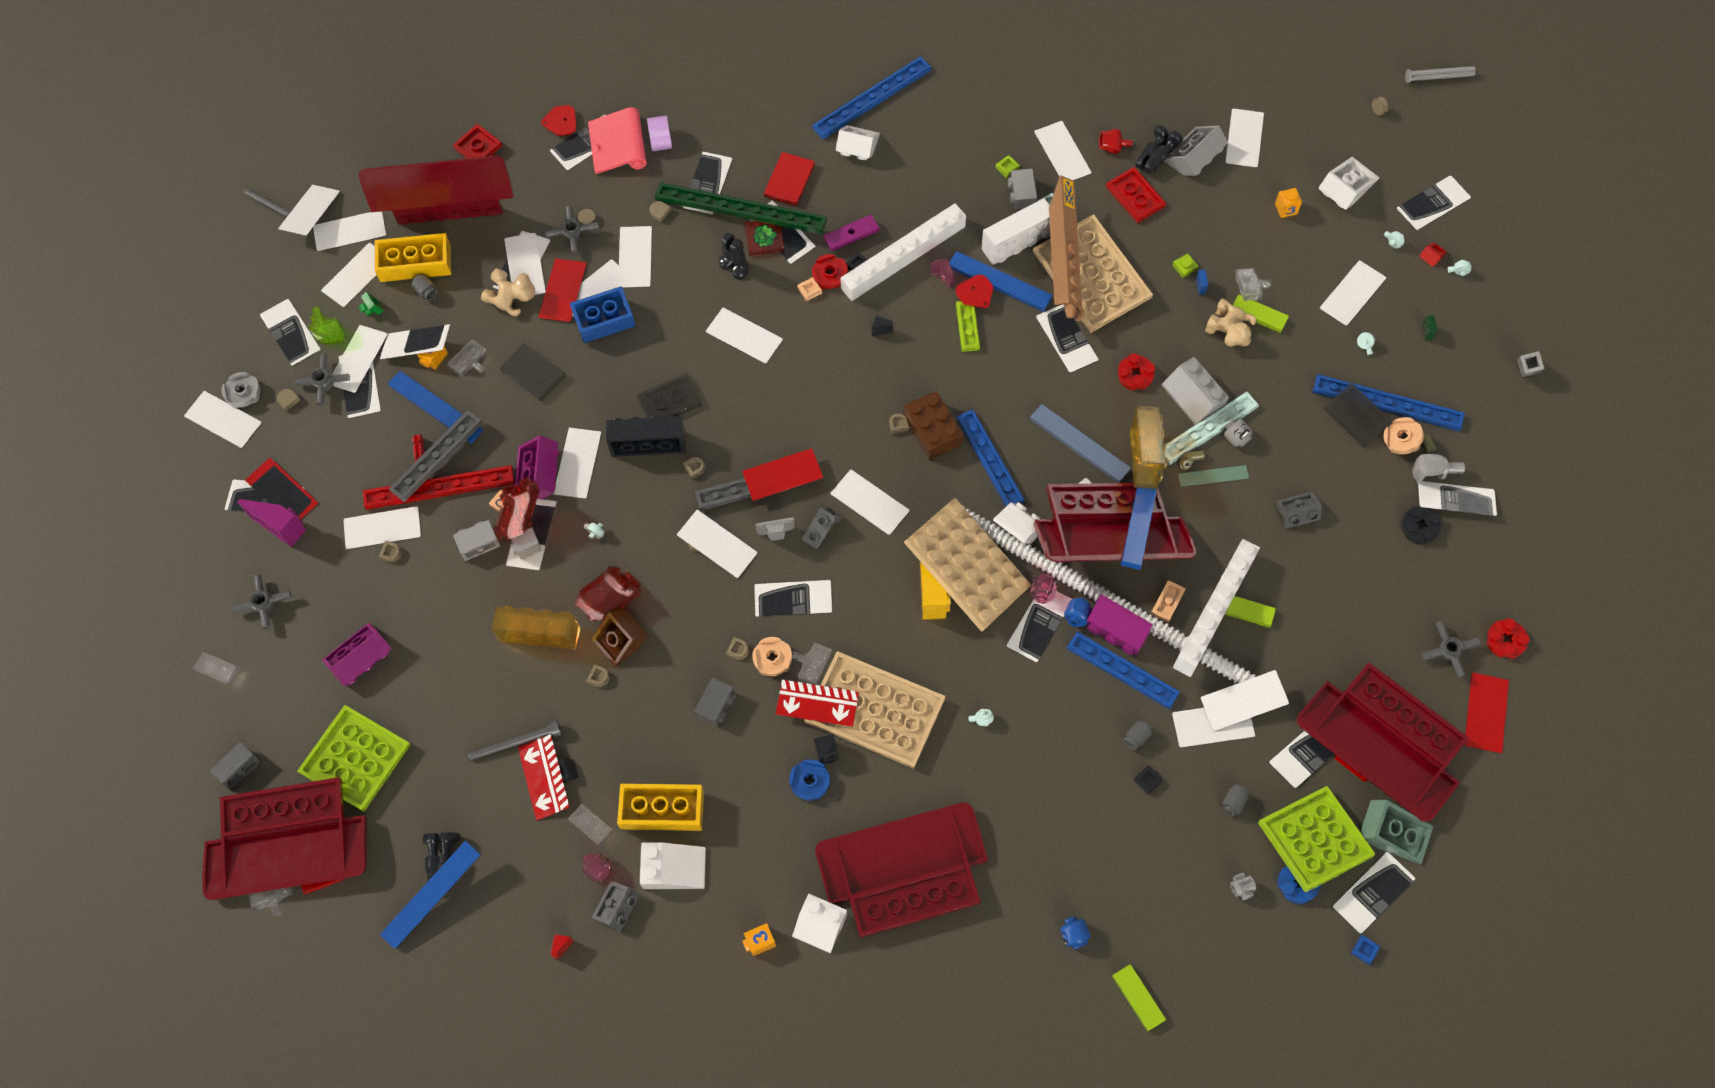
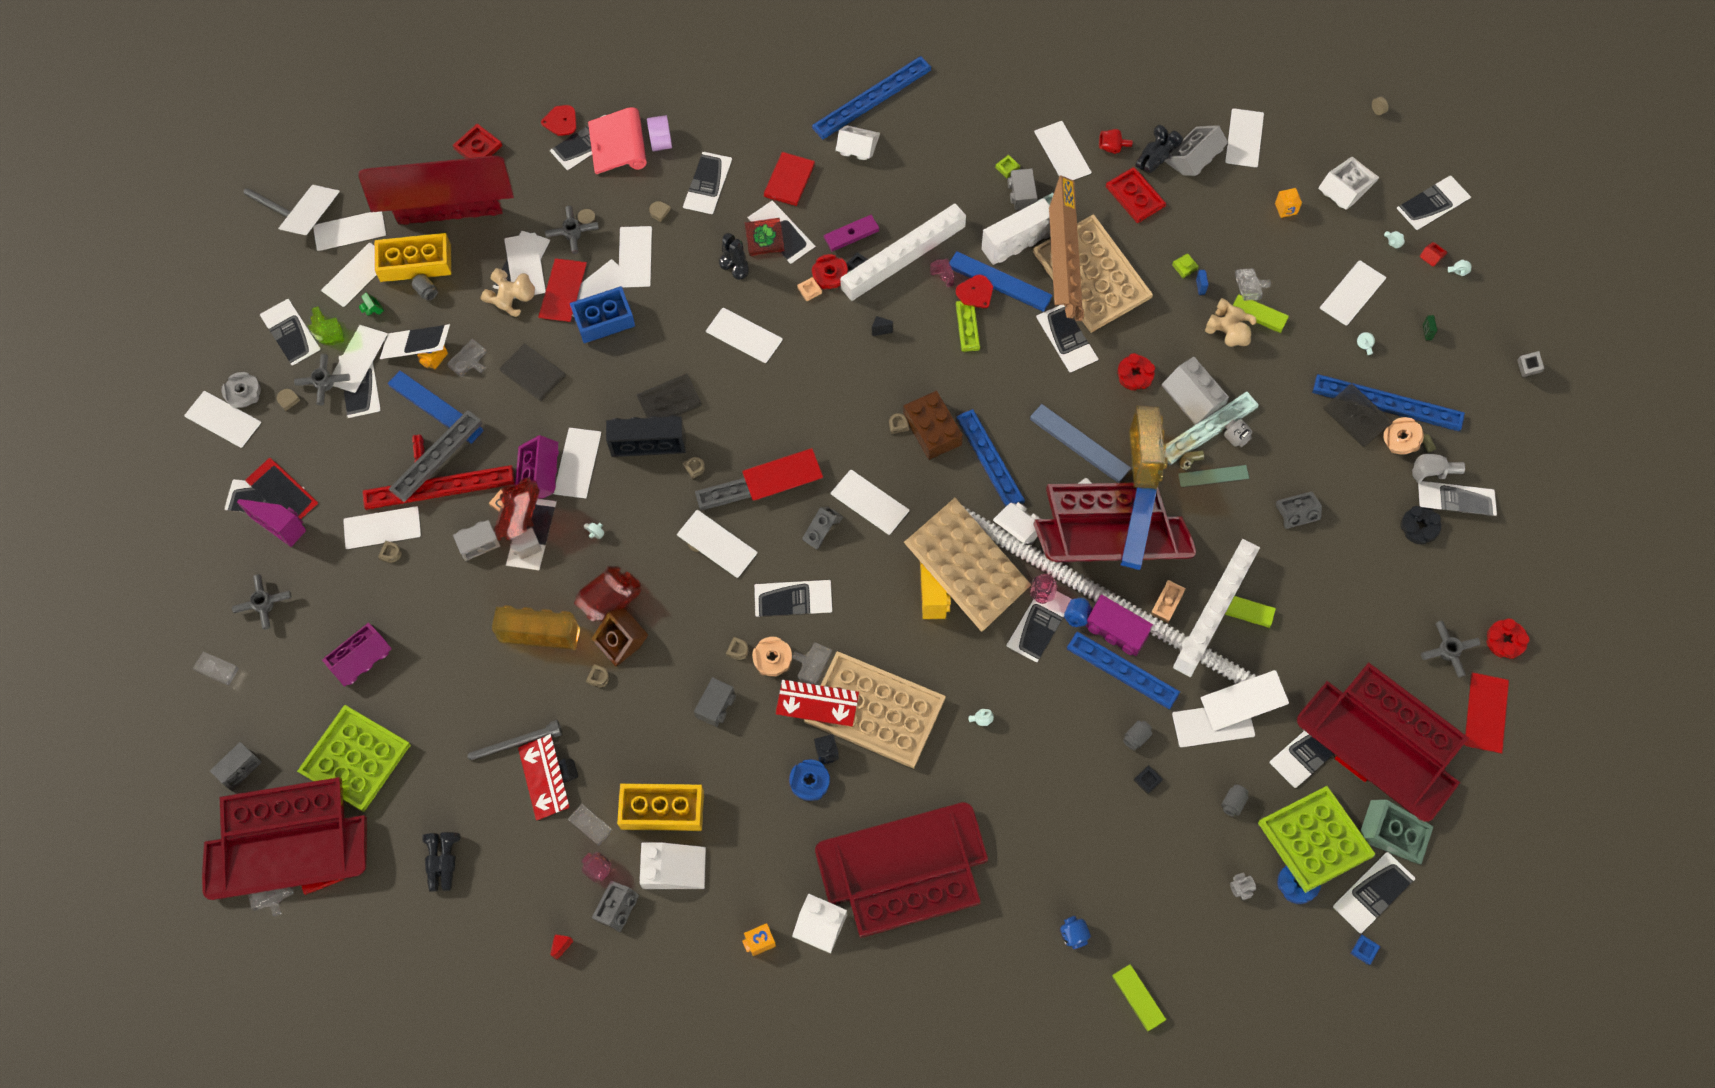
blue tile [380,840,482,949] -> none
dark green plate [655,182,827,234] -> none
light grey piece [755,517,795,541] -> none
light grey axle [1405,66,1476,83] -> none

